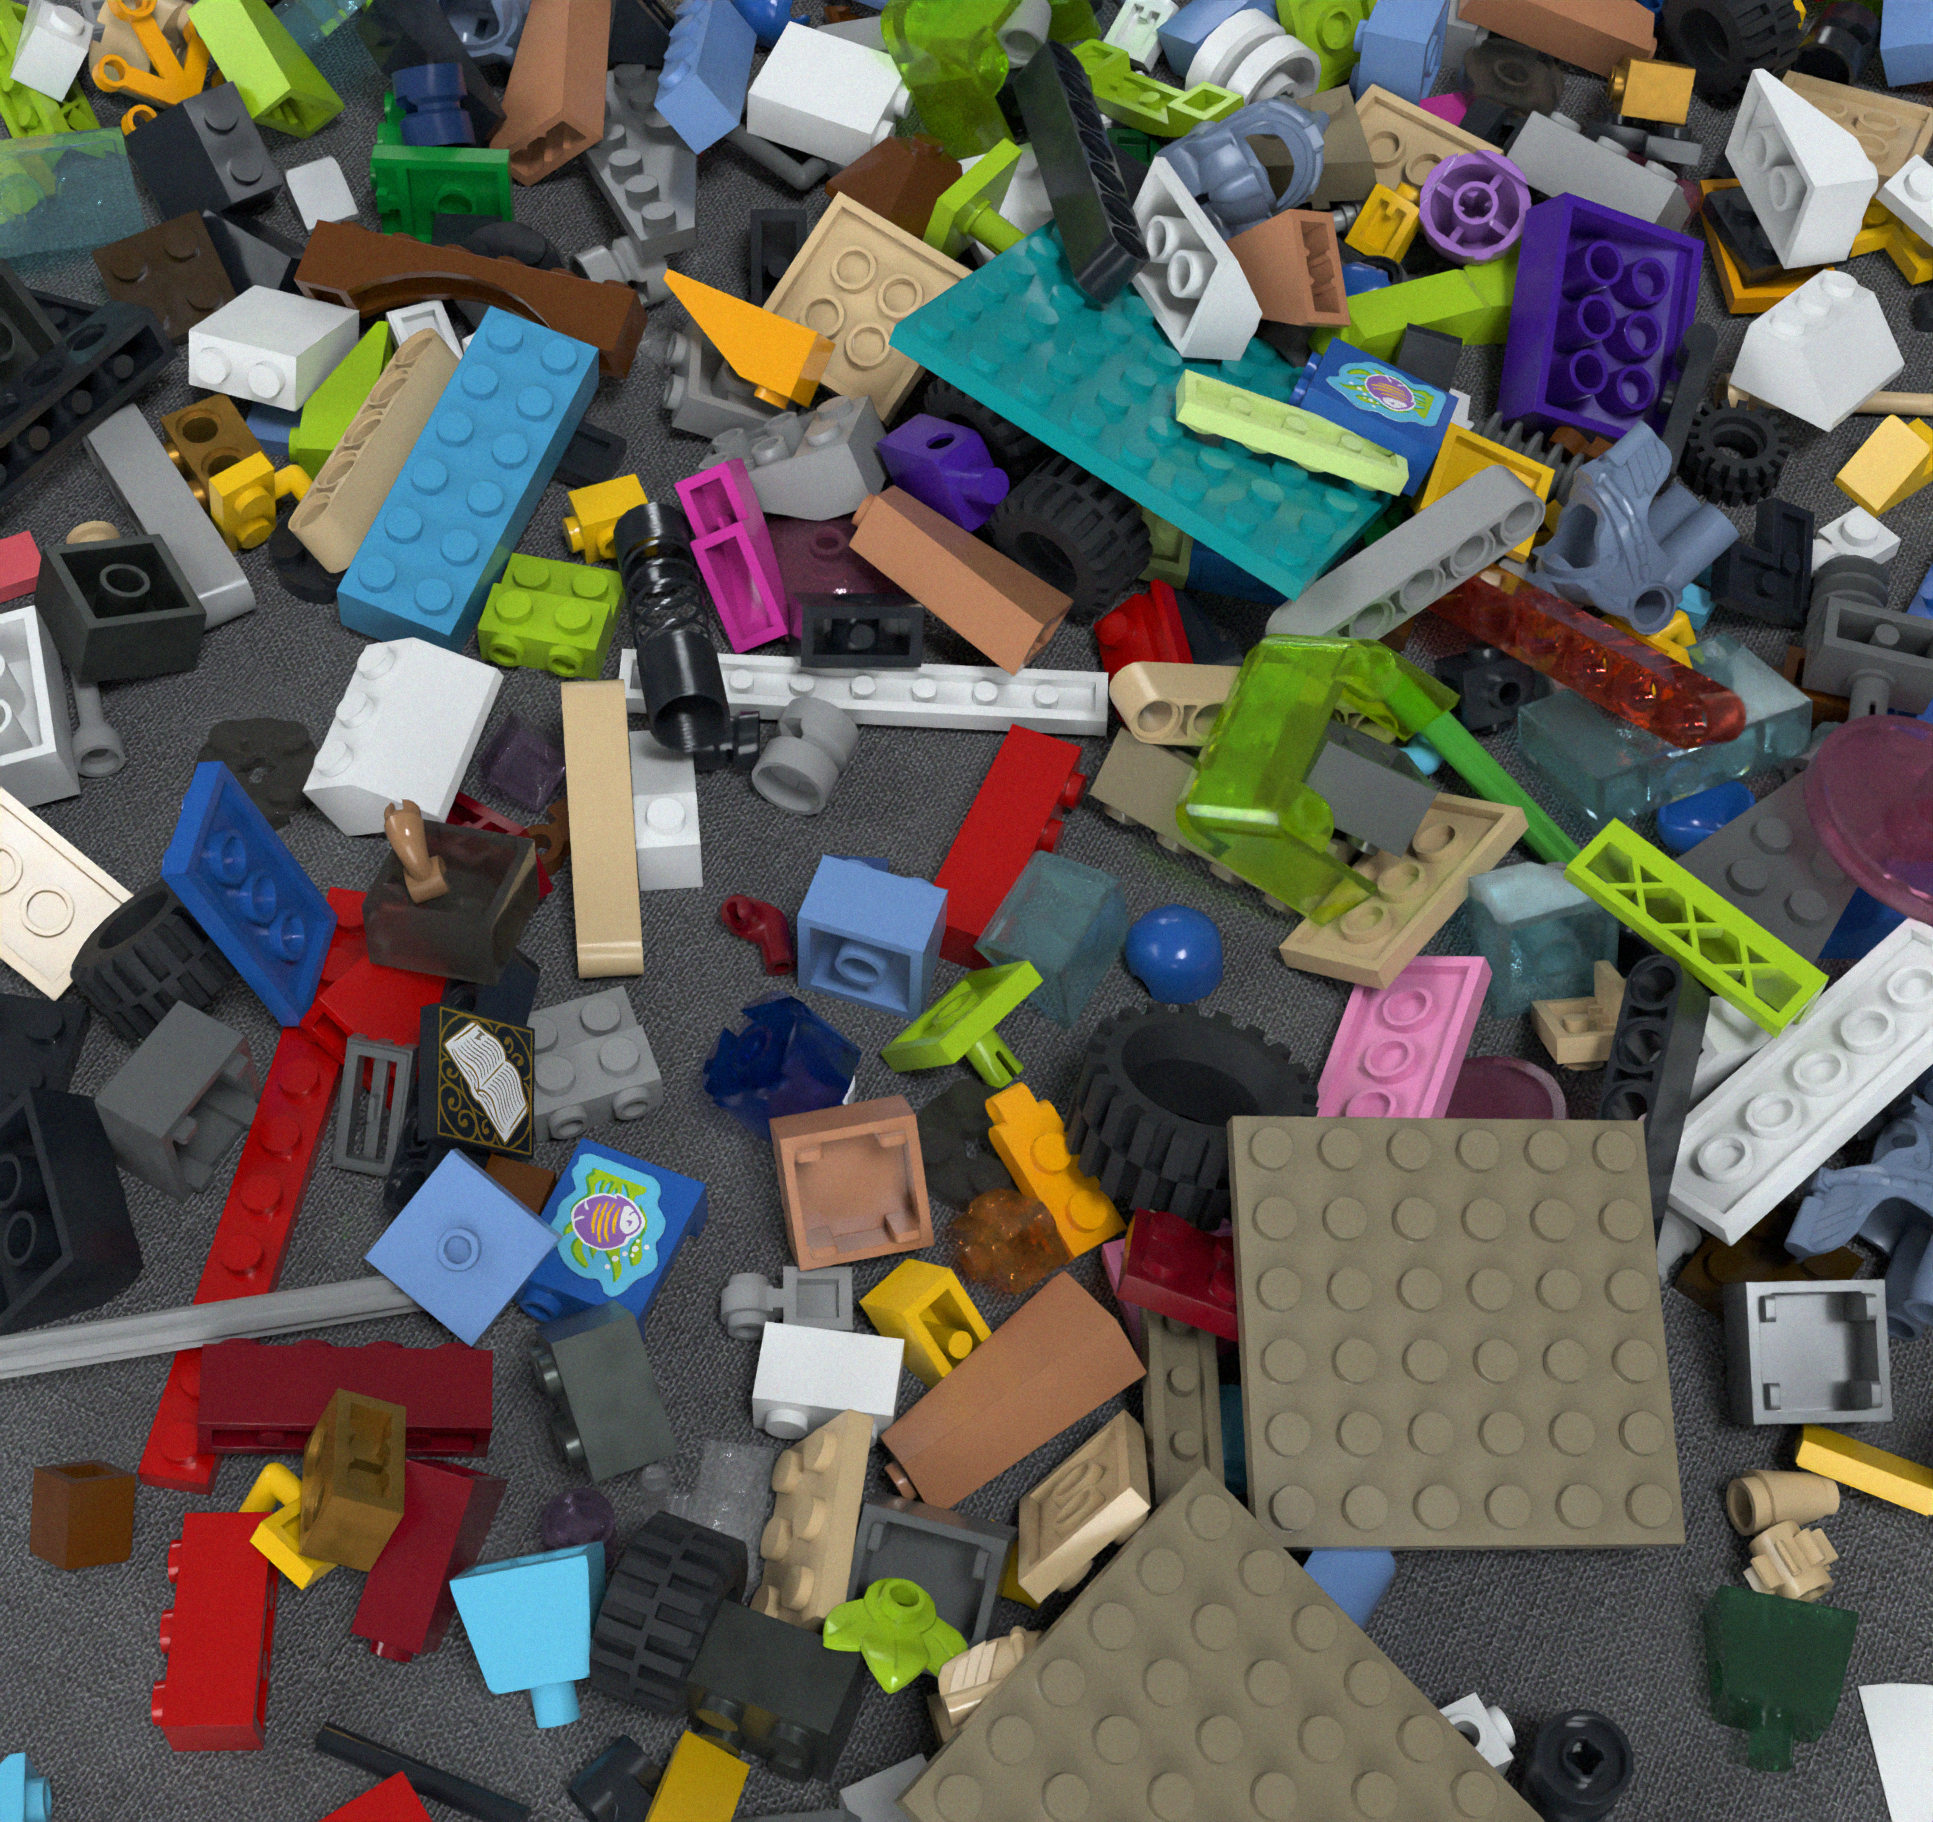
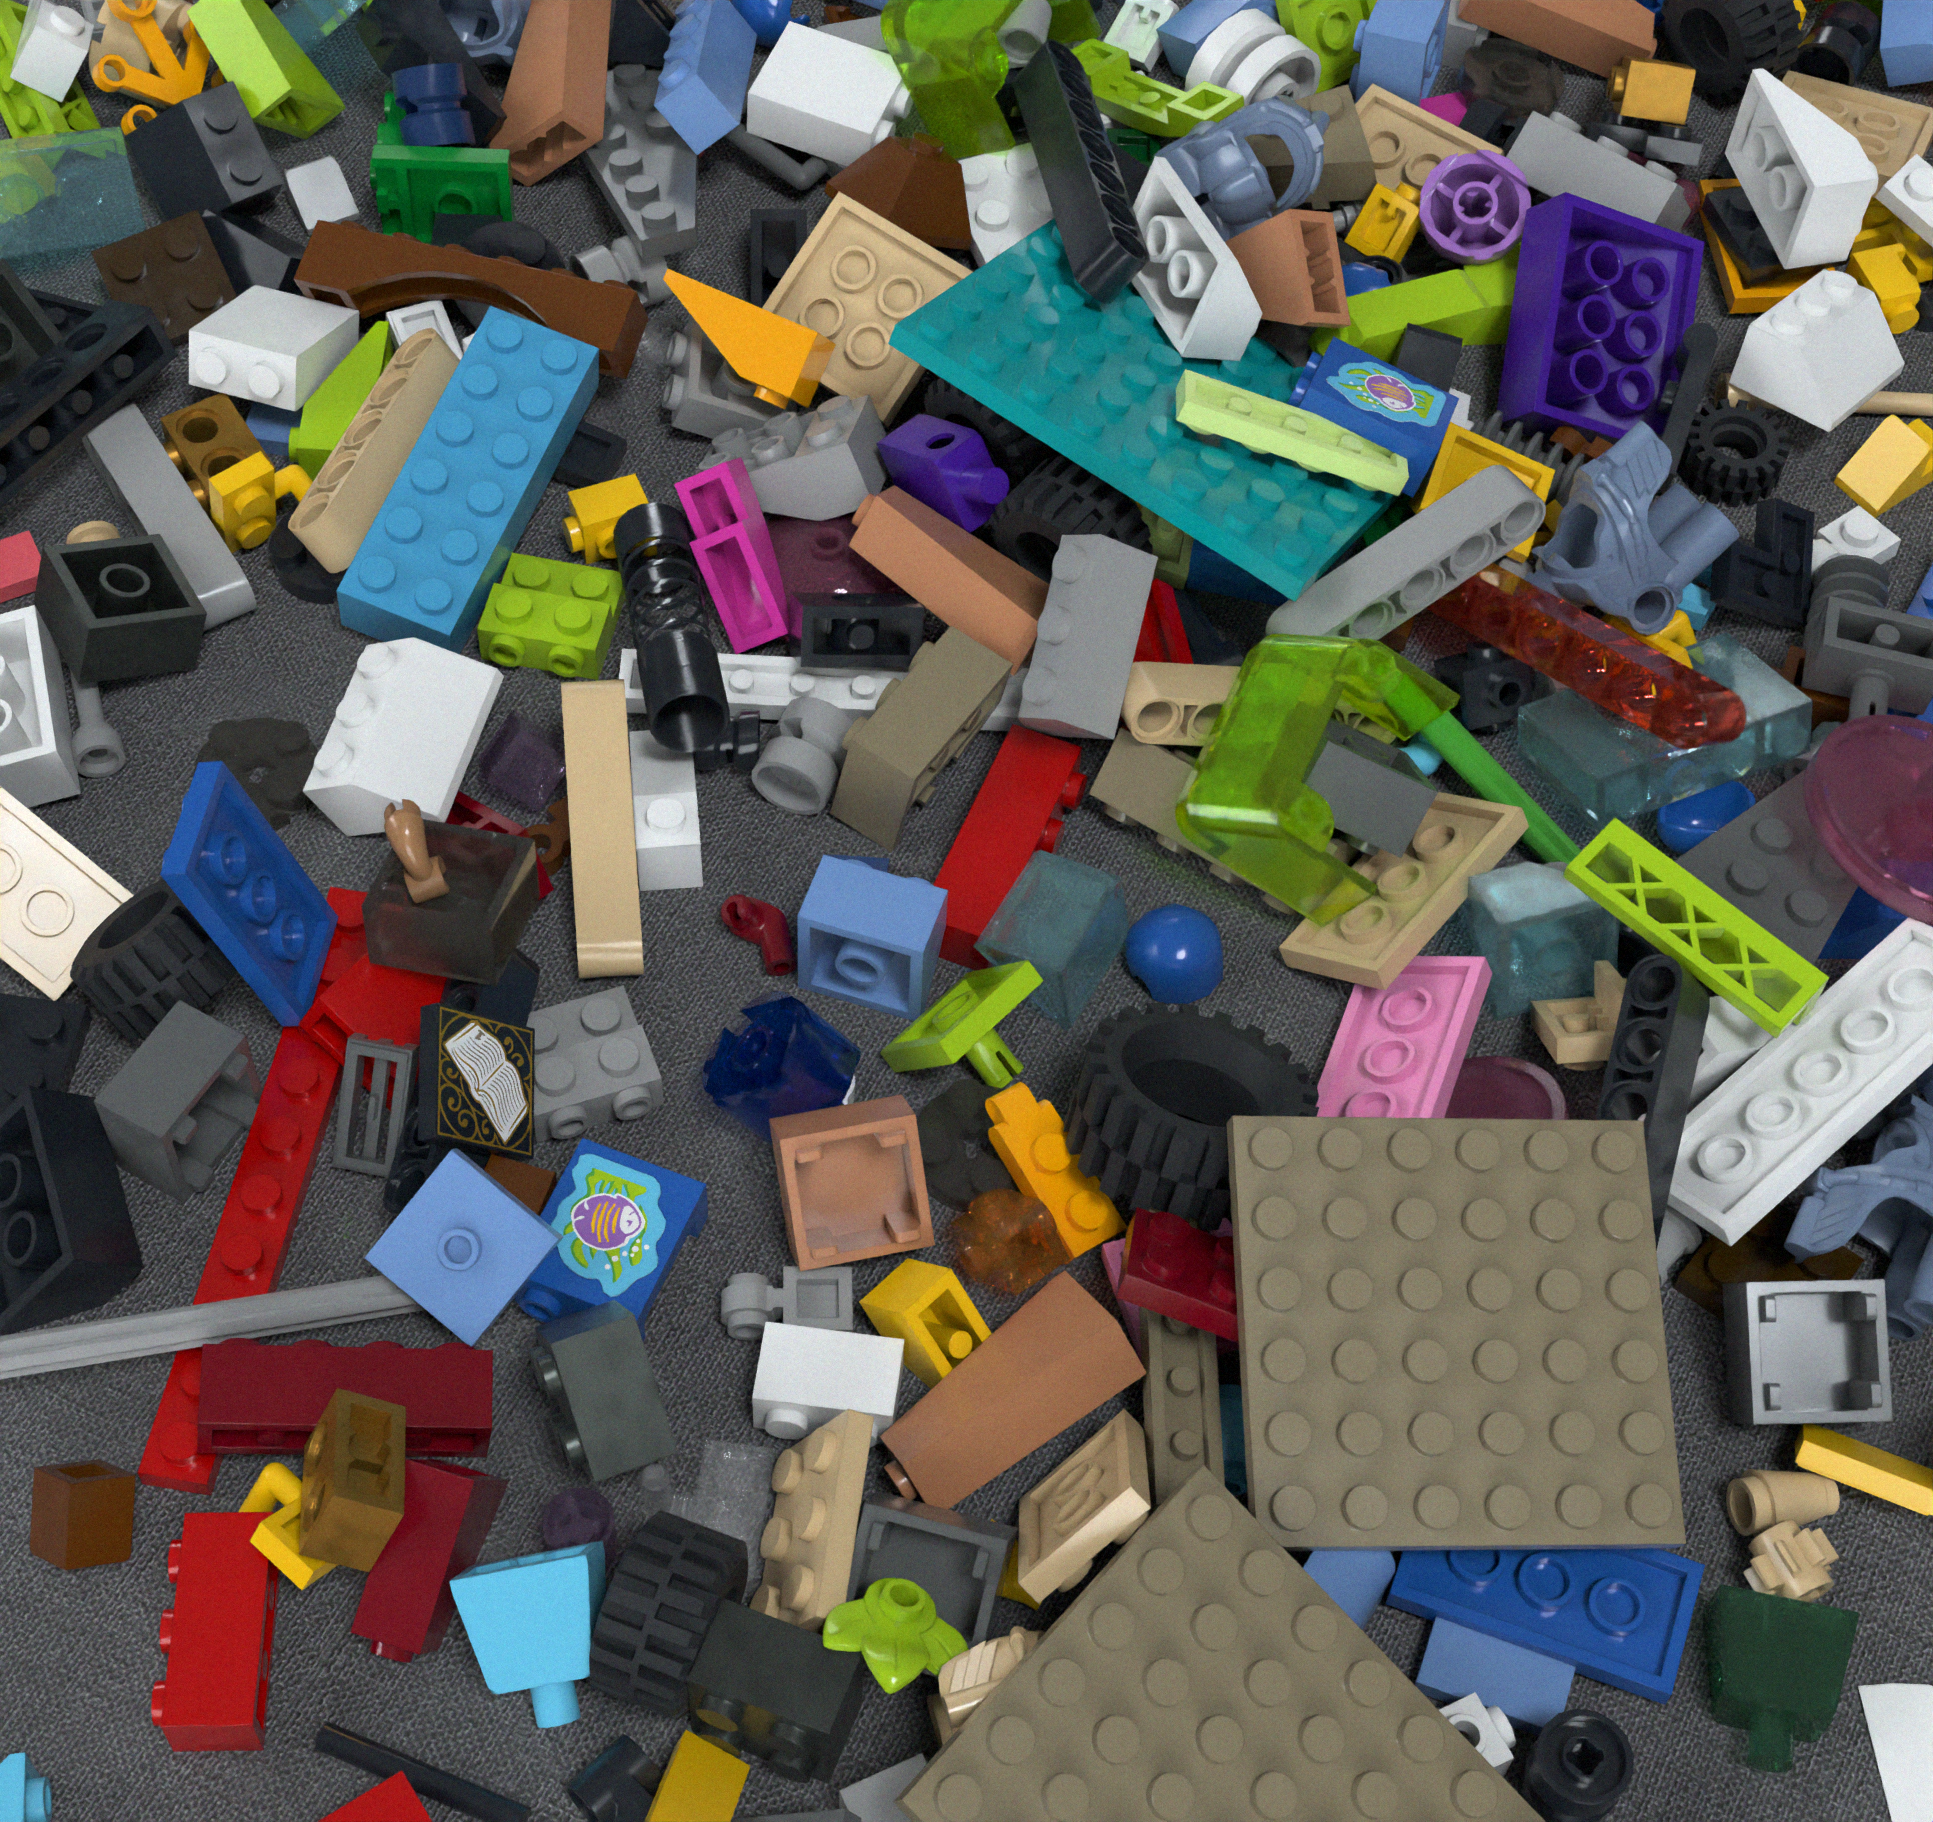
lime tile [922,137,1028,260] -> none
none -> dark tan wedge [830,626,1013,853]
none -> light grey slope [1018,534,1158,740]
none -> blue plate [1386,1548,1705,1705]
none -> medium blue tile [1414,1617,1576,1736]
none -> yellow brick [1845,243,1921,334]

